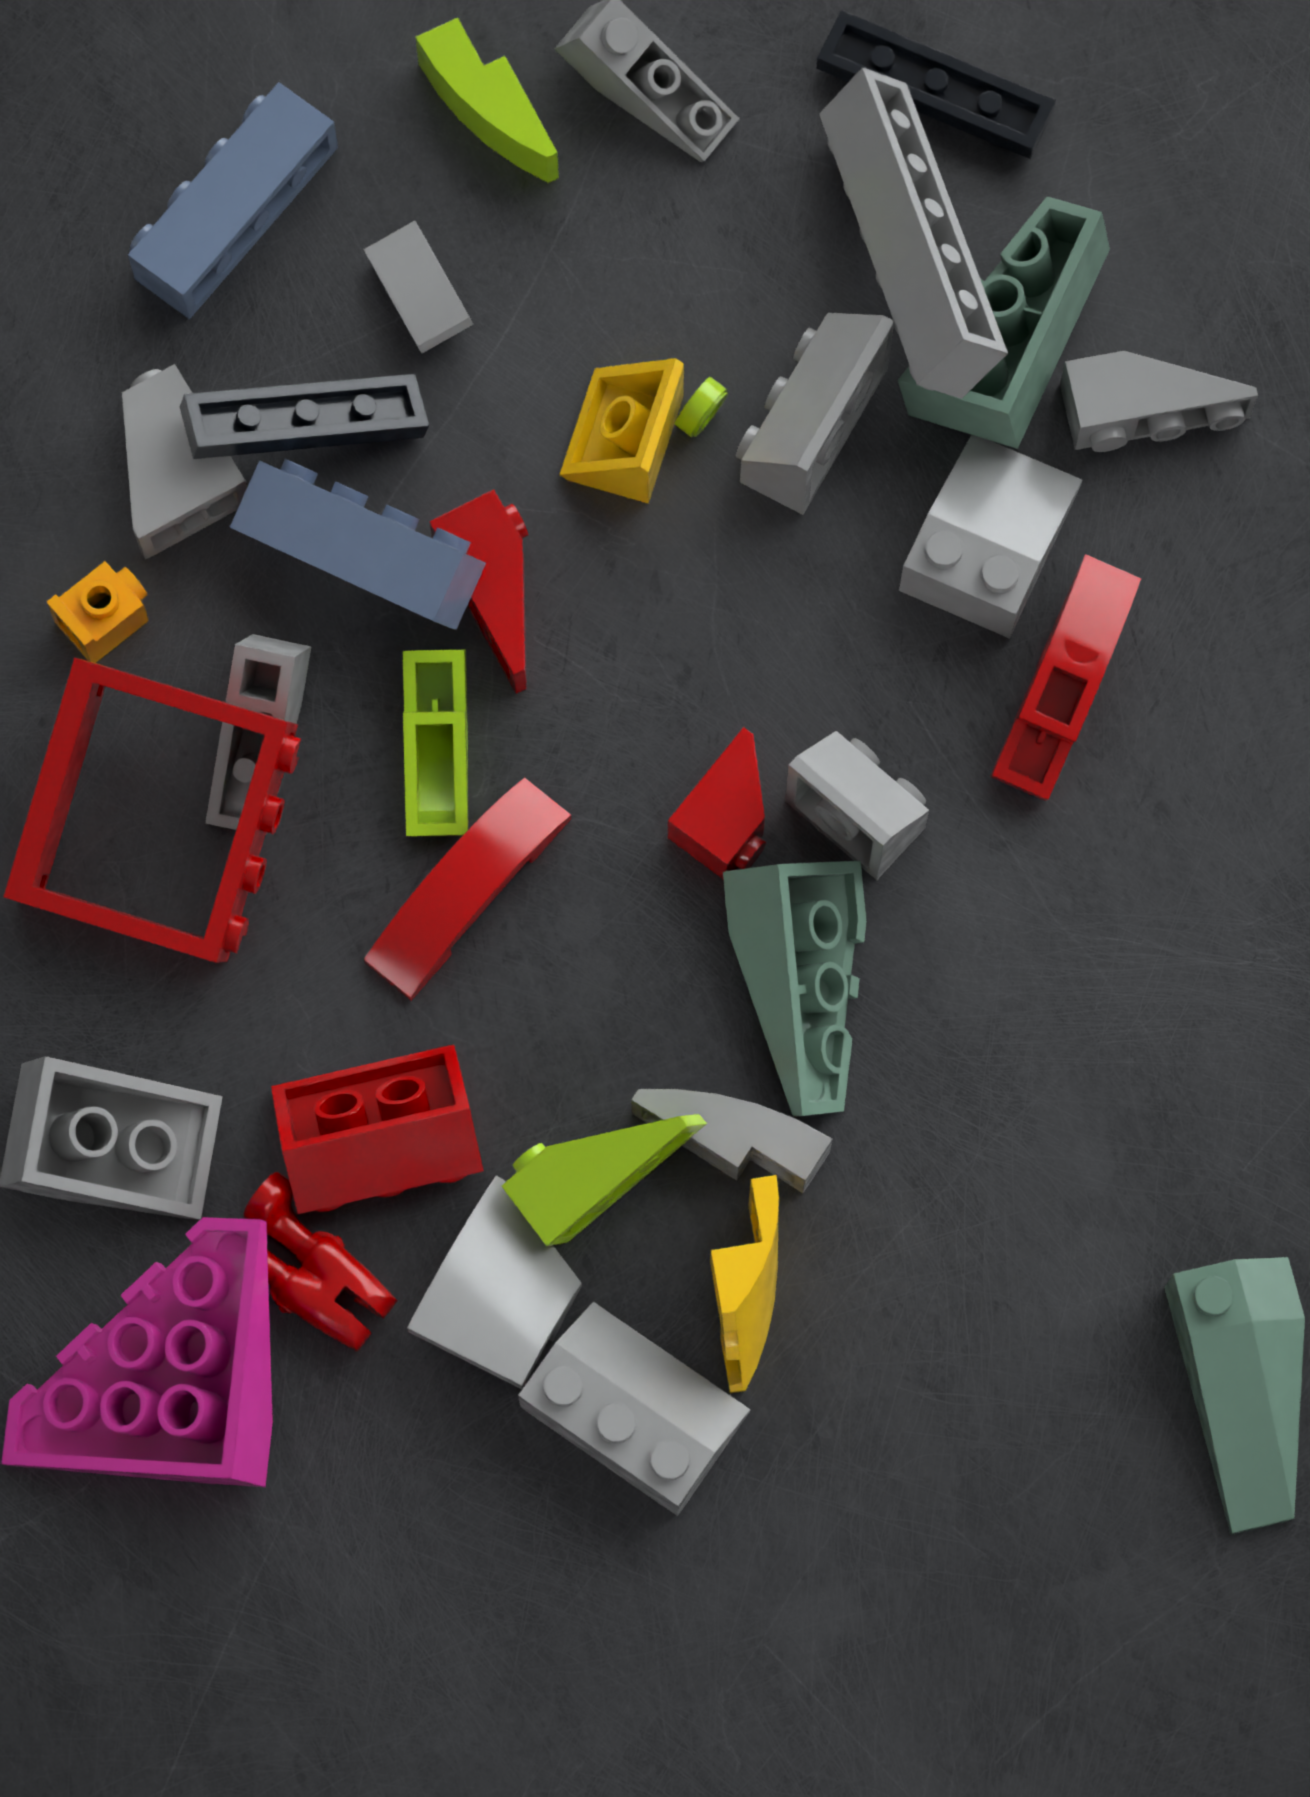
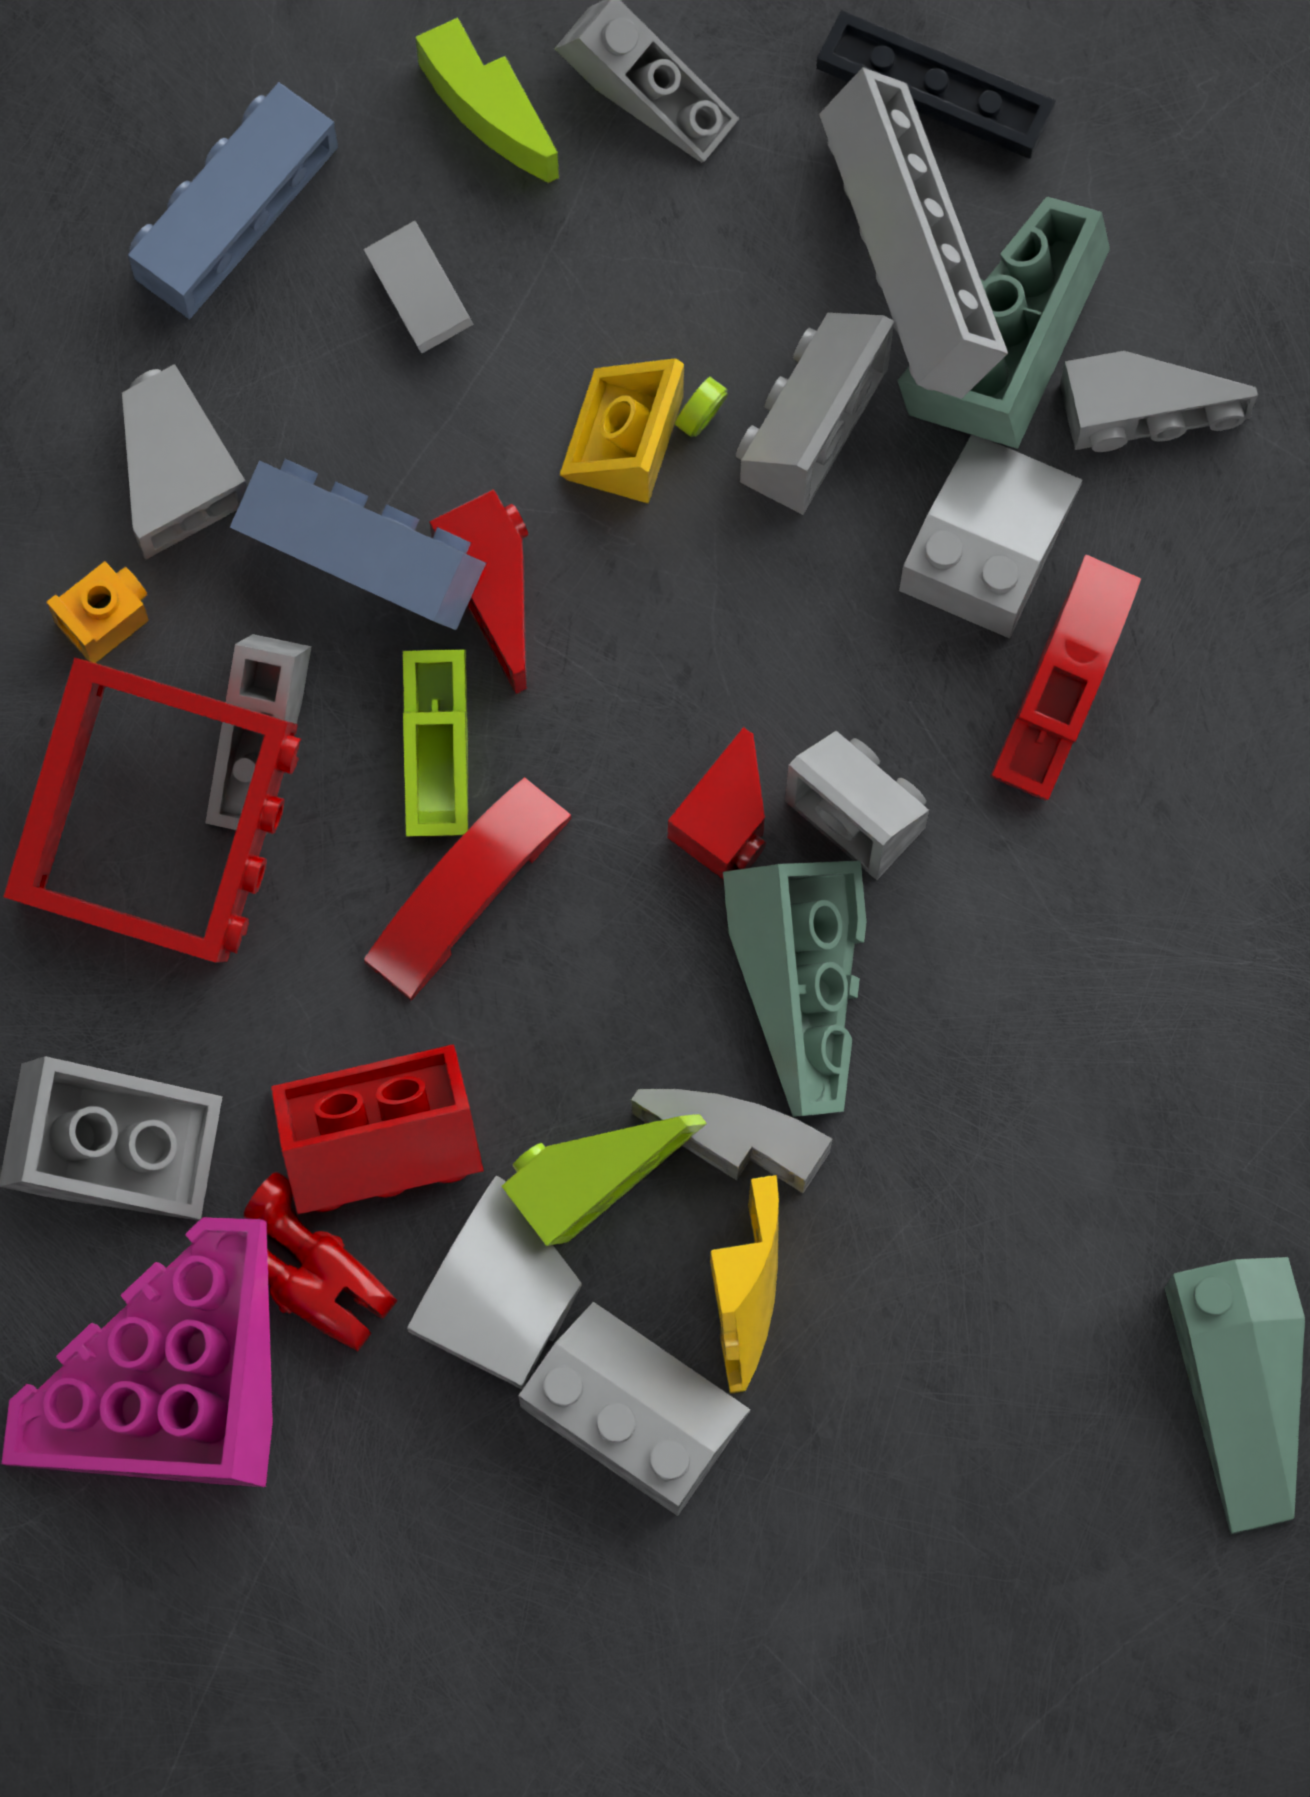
plate [180,374,429,459] -> none

